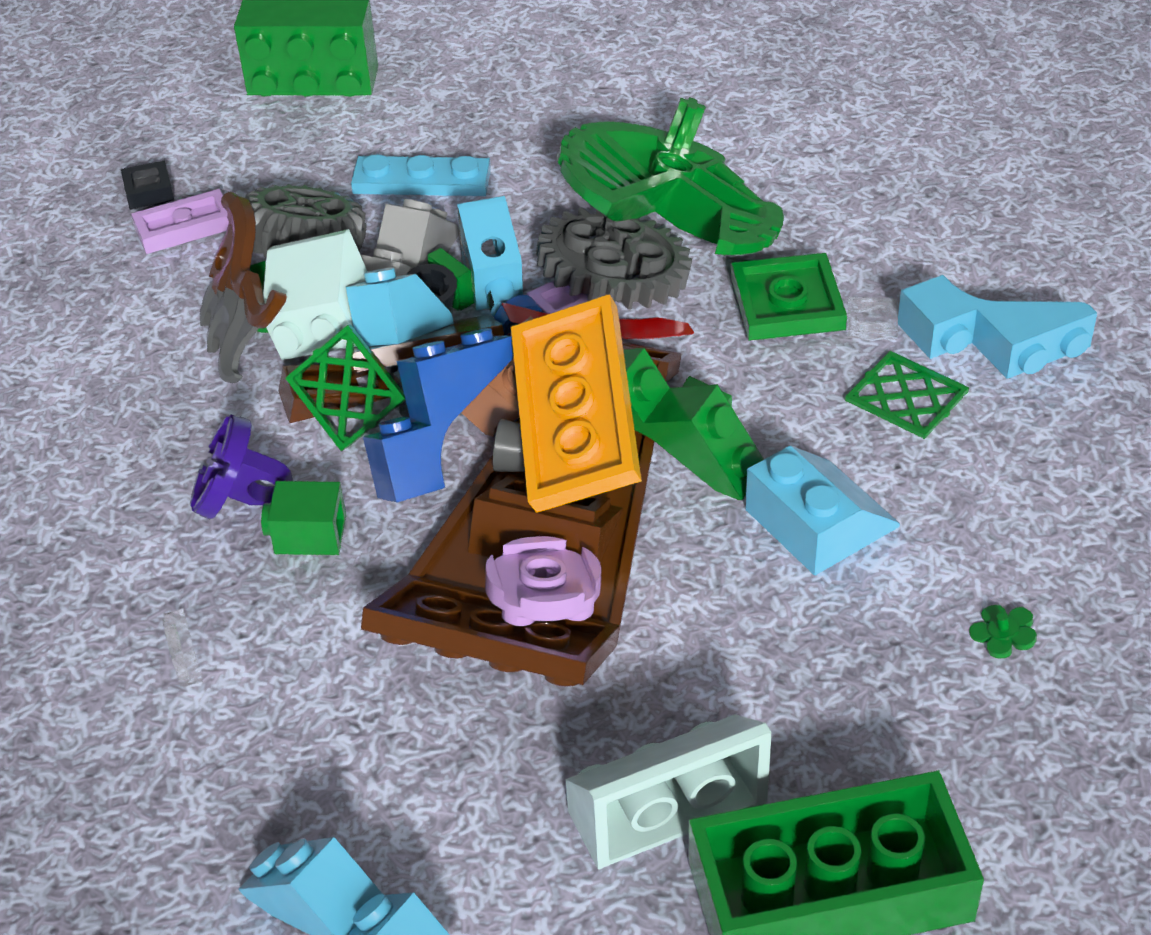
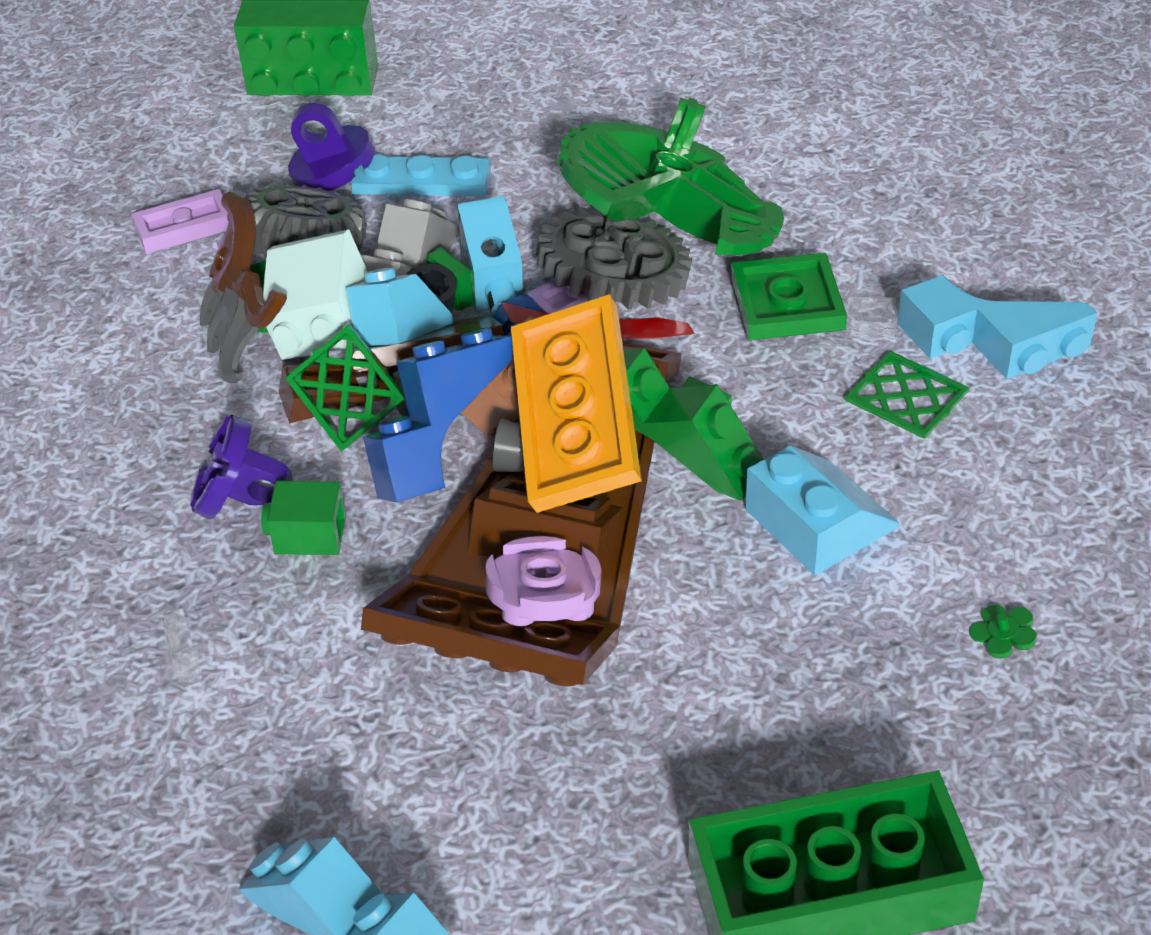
black plate [120,160,174,210] -> none
light aqua slope [566,715,771,869] -> none
none -> dark purple tile [288,103,376,191]

